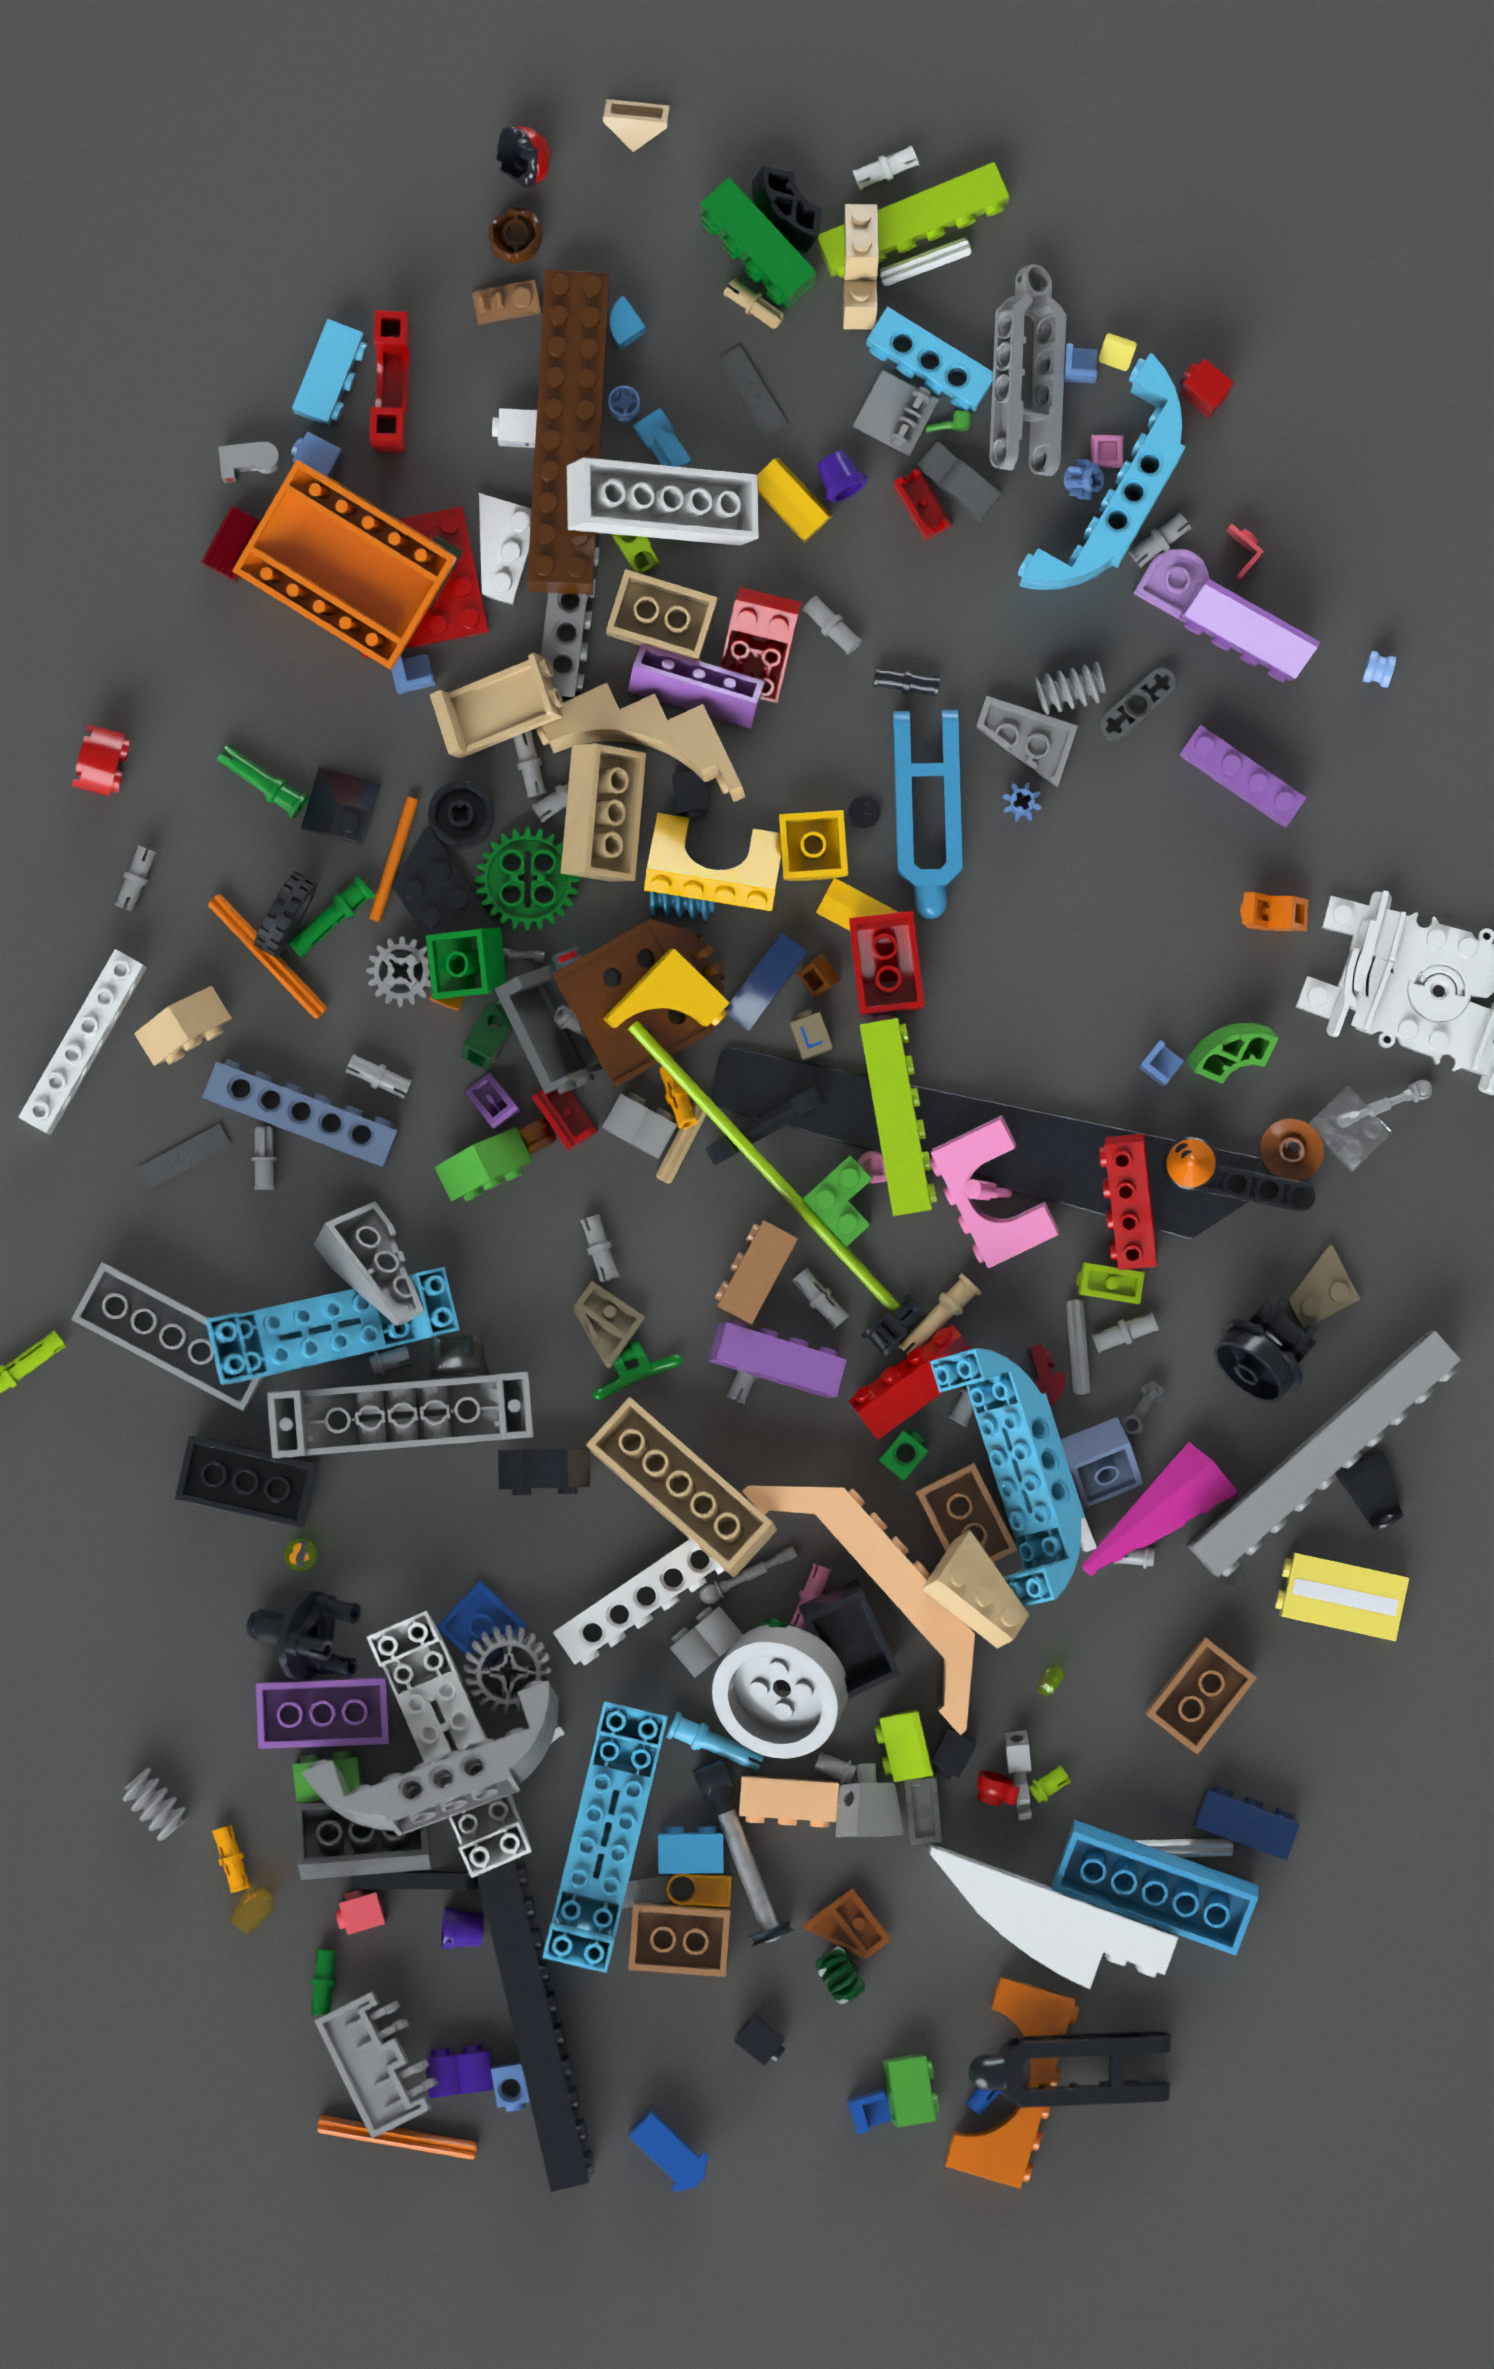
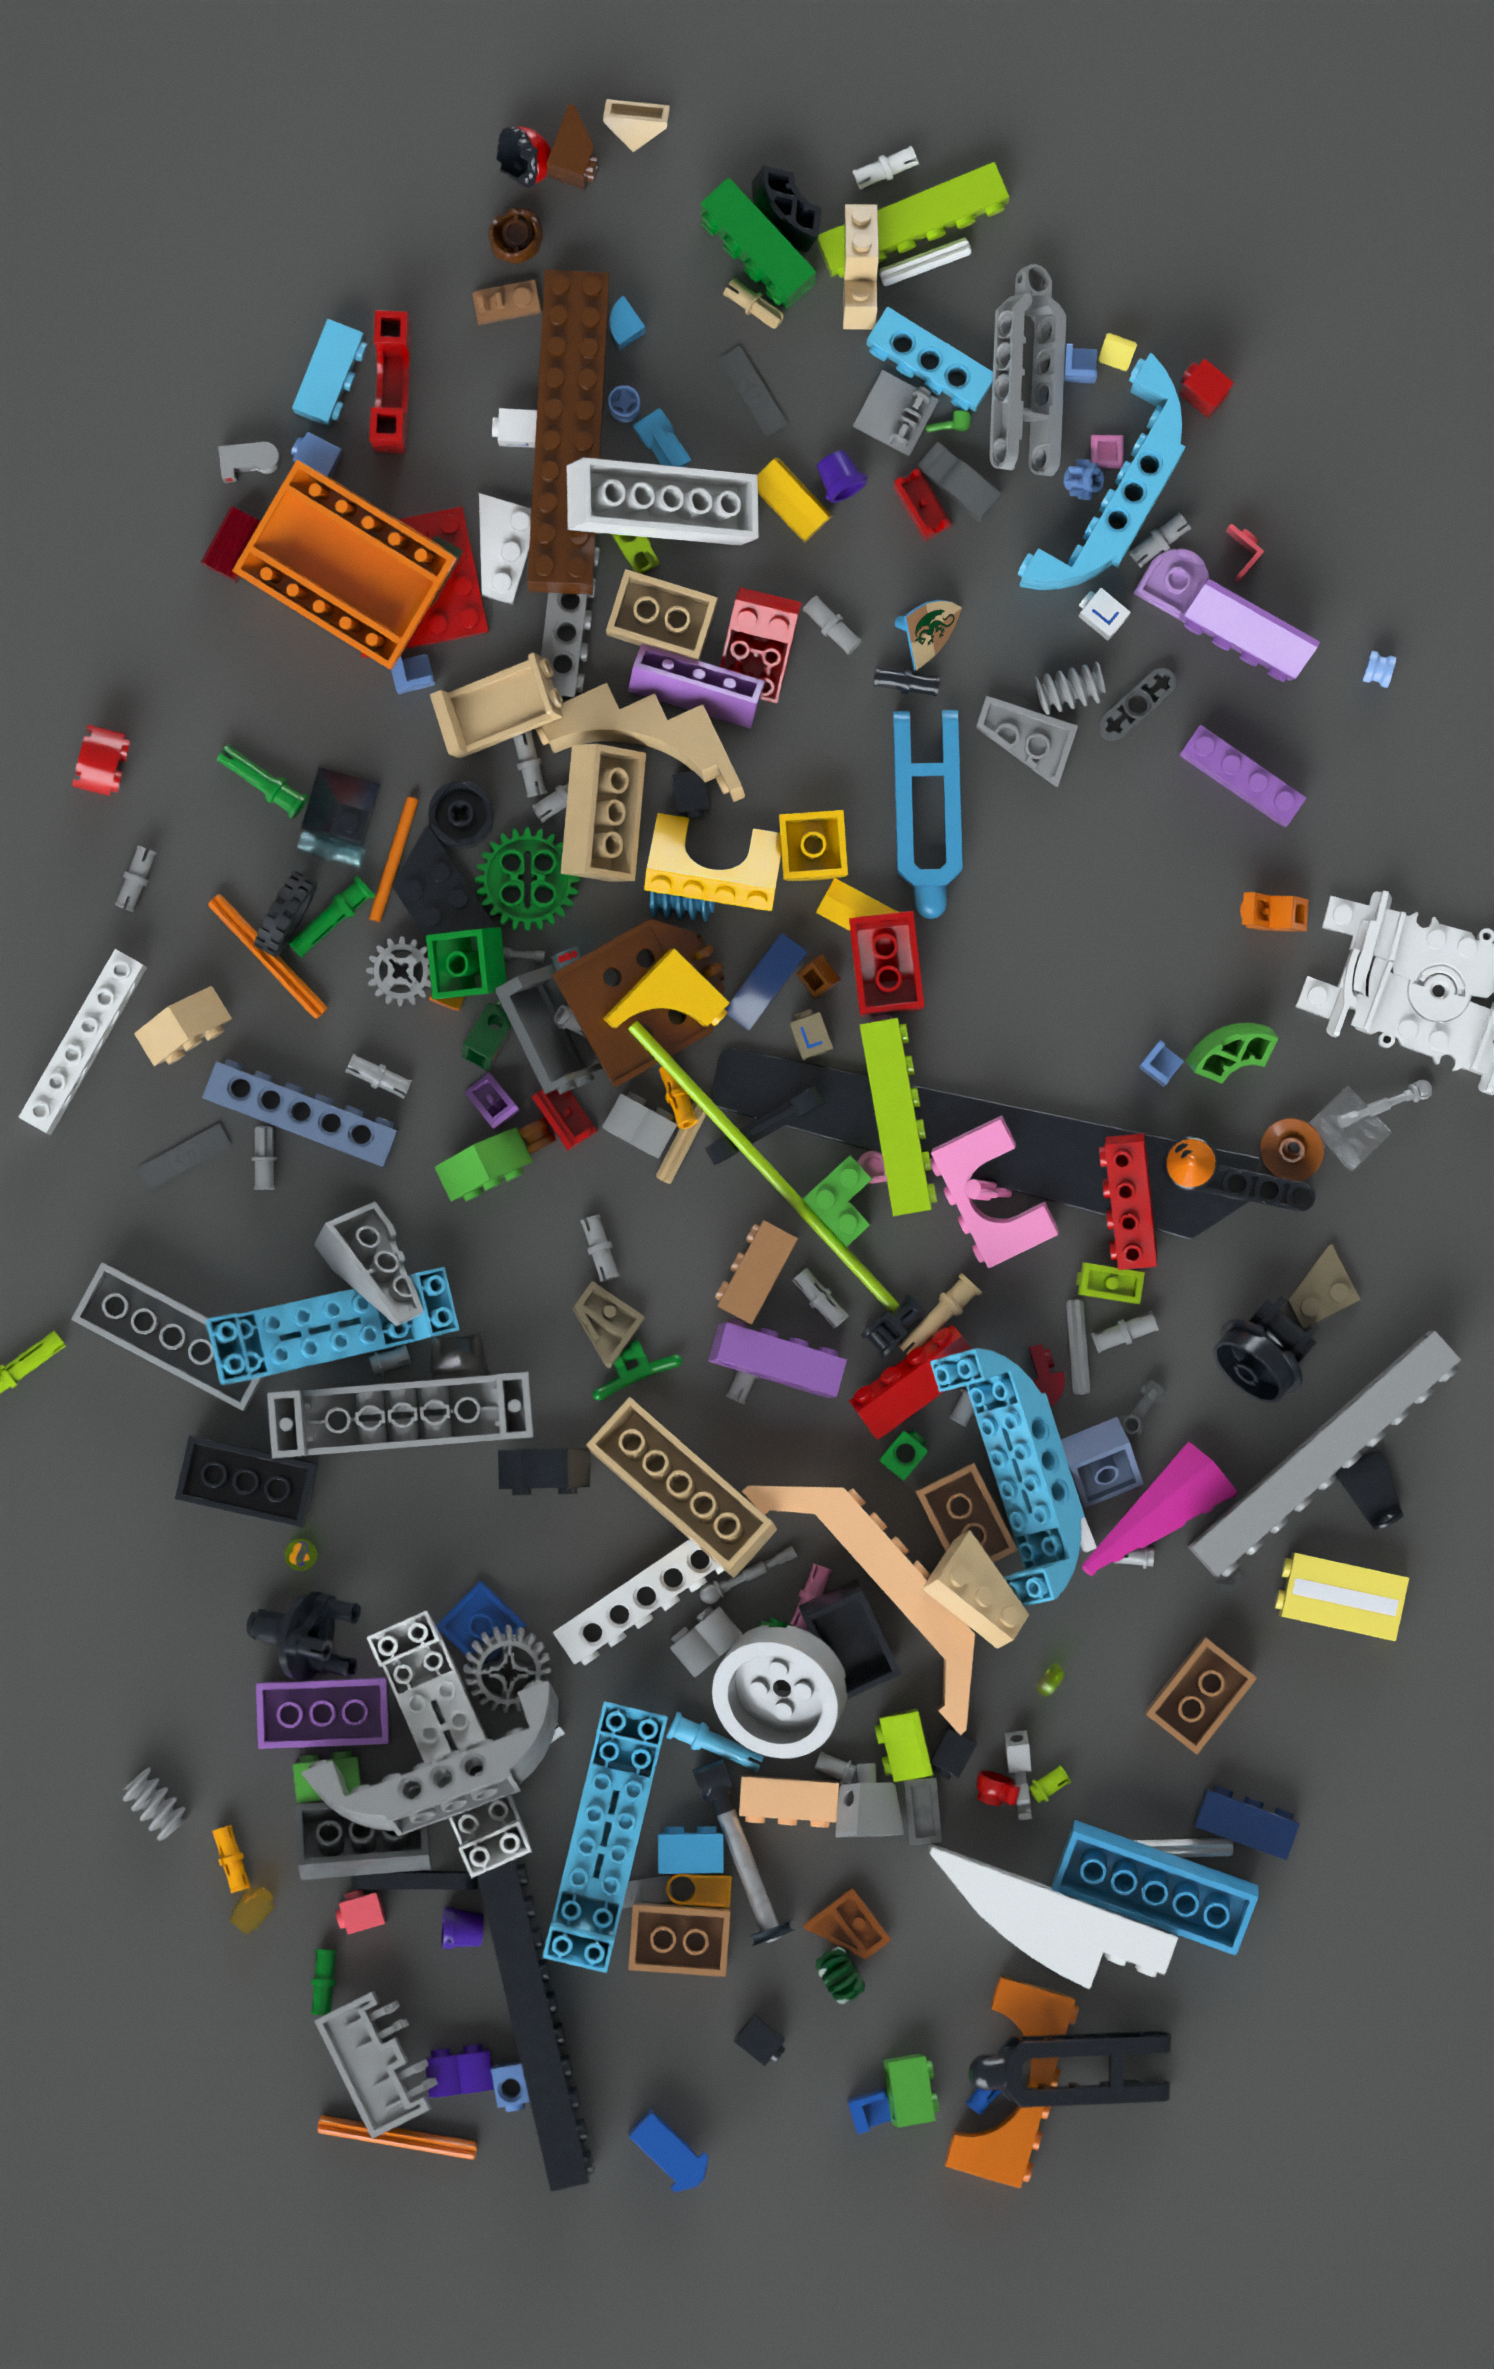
black piece [848,796,881,828] -> none
medium blue gear [1002,782,1041,823] -> none
none -> clear light blue pin [298,831,365,869]
none -> reddish brown slope [547,103,599,190]
none -> shield [895,600,962,670]
none -> white brick [1079,588,1131,641]

